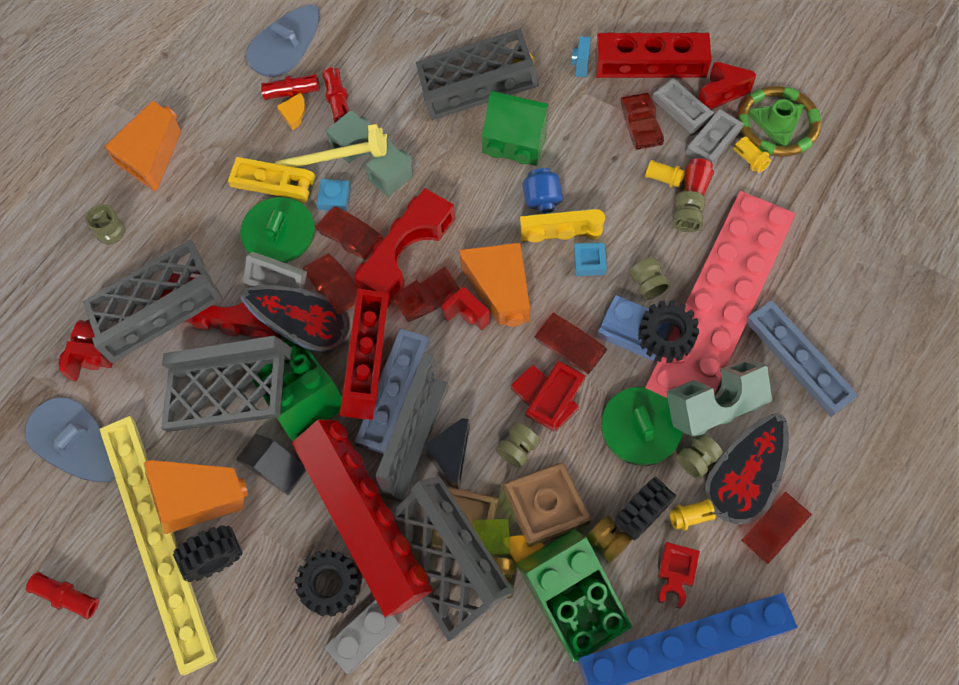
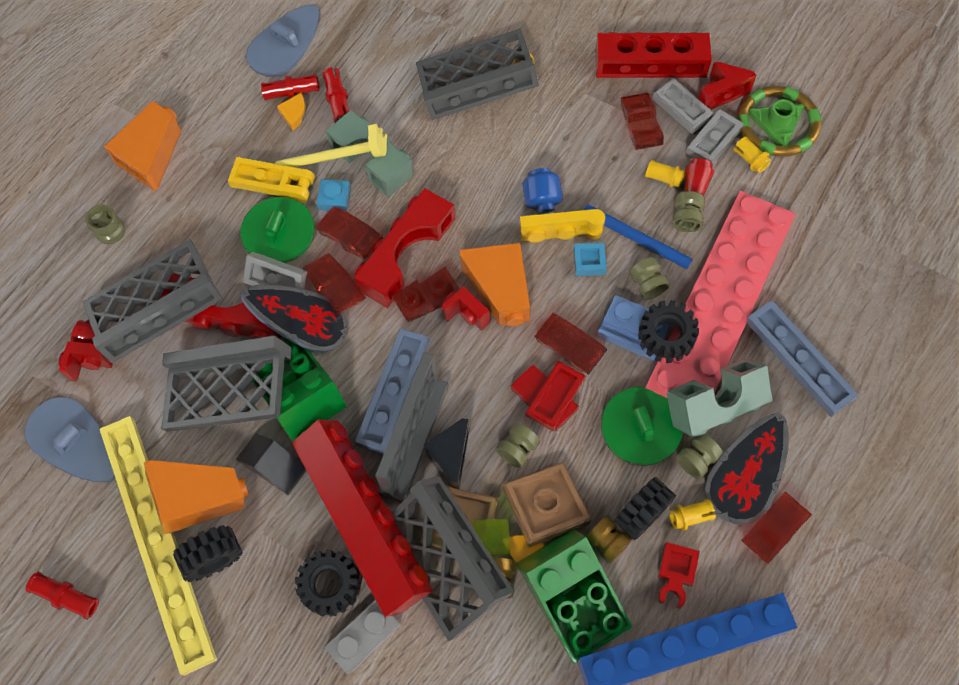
red brick [340,288,389,420] -> none
green slope [482,91,548,166] -> none
dark azure plate [571,36,591,78] -> none
none -> blue bar [584,204,693,269]

